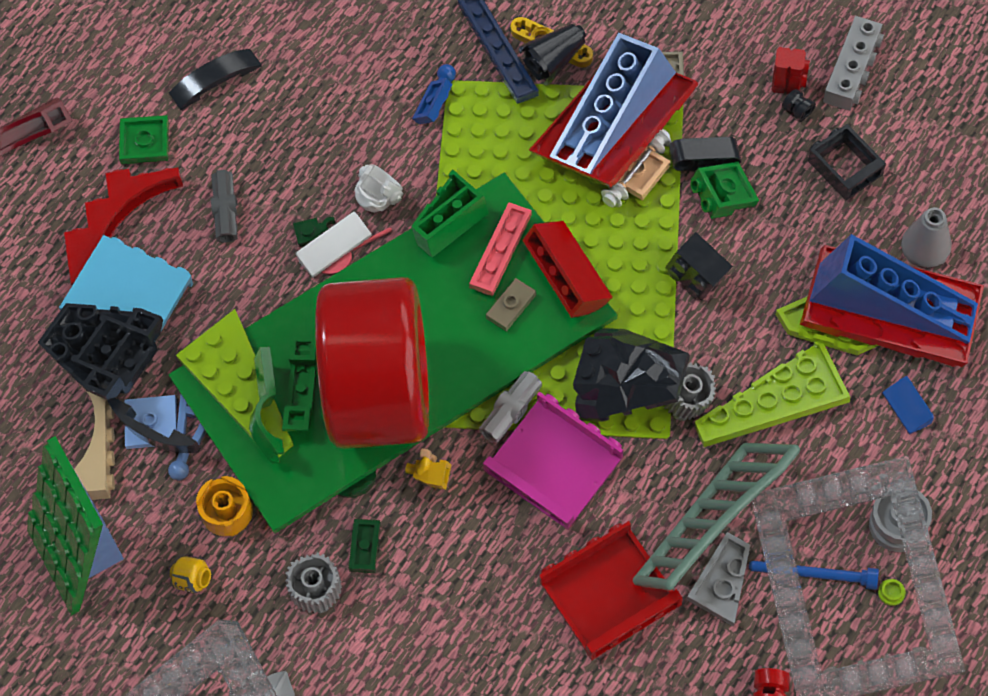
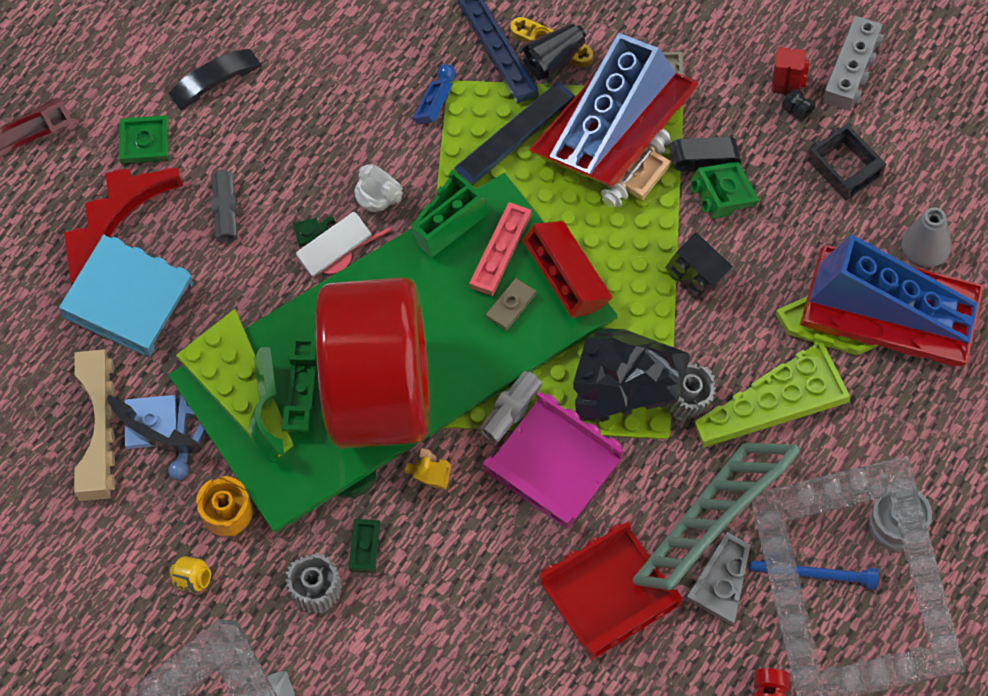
green piece [27,436,124,616] -> none
black wedge [38,303,163,400] -> none
lime plate [878,579,906,606] -> none
blue slope [882,376,934,435] -> none
none -> black tile [454,81,575,186]

